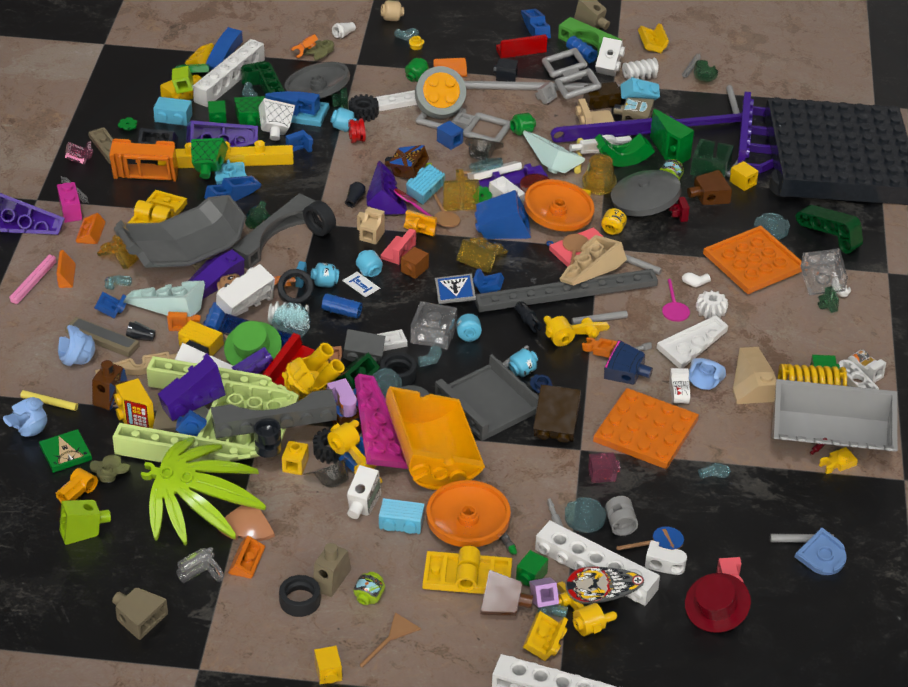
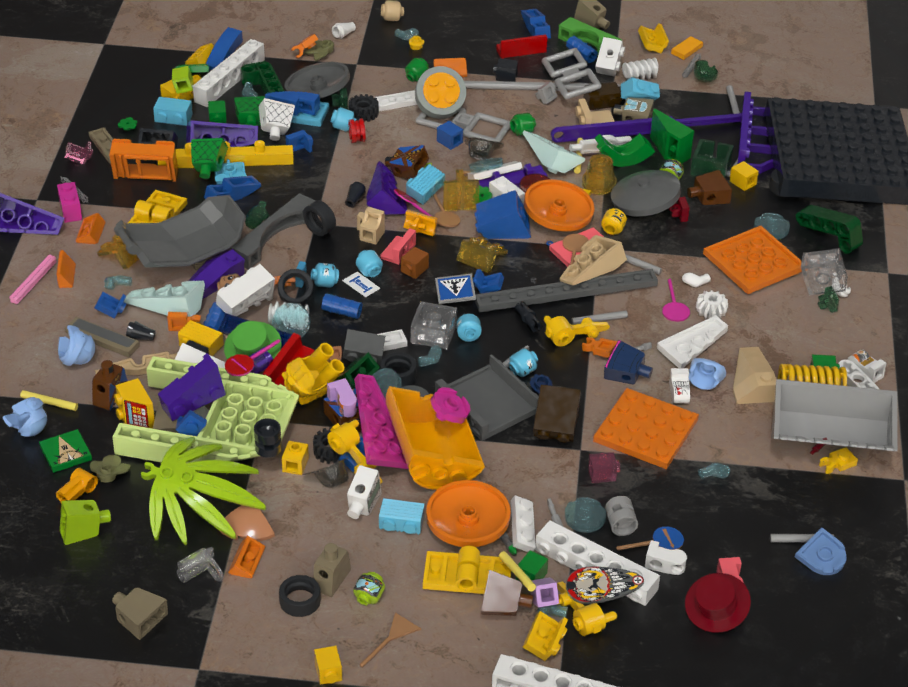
dark grey arch [211,389,337,439] -> none
none -> red piece [225,339,280,376]
none -> dark pink plate [430,387,470,424]
none -> light yellow bar [499,551,536,592]
none -> white plate [511,495,536,552]
none -> light orange tile [671,36,703,60]

